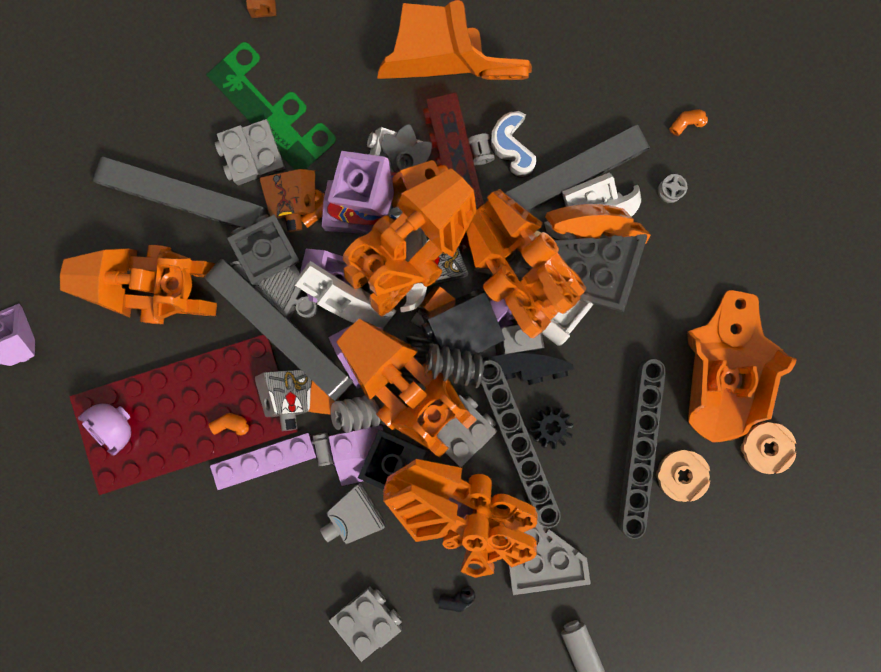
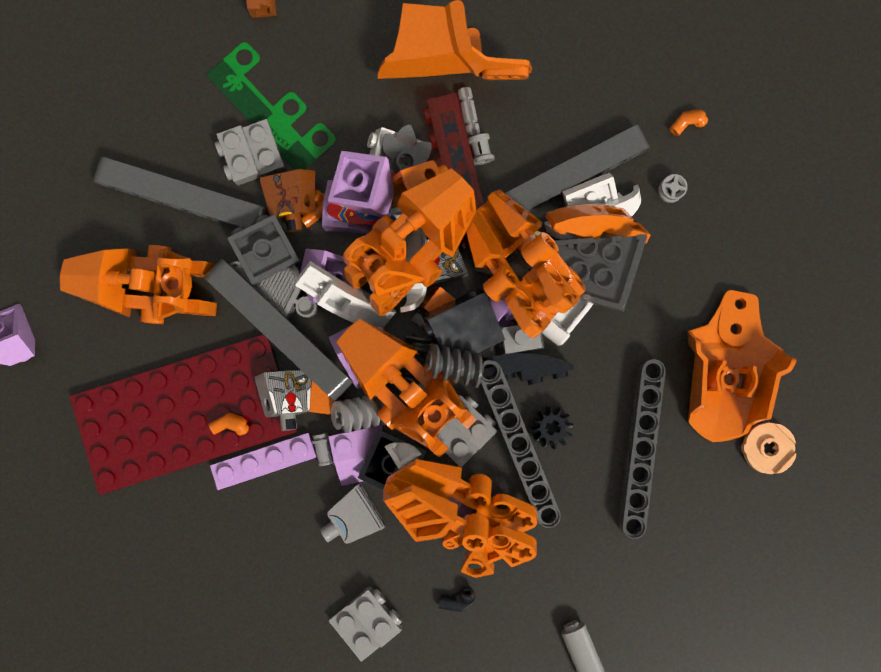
lavender cylinder [78,403,131,456] -> none
white animal [491,111,536,177] -> none
light grey plate [505,520,591,595] -> none
light nougat plate [656,449,710,502] -> none
none -> white tile [385,442,422,469]
none -> light grey axle [458,87,480,138]

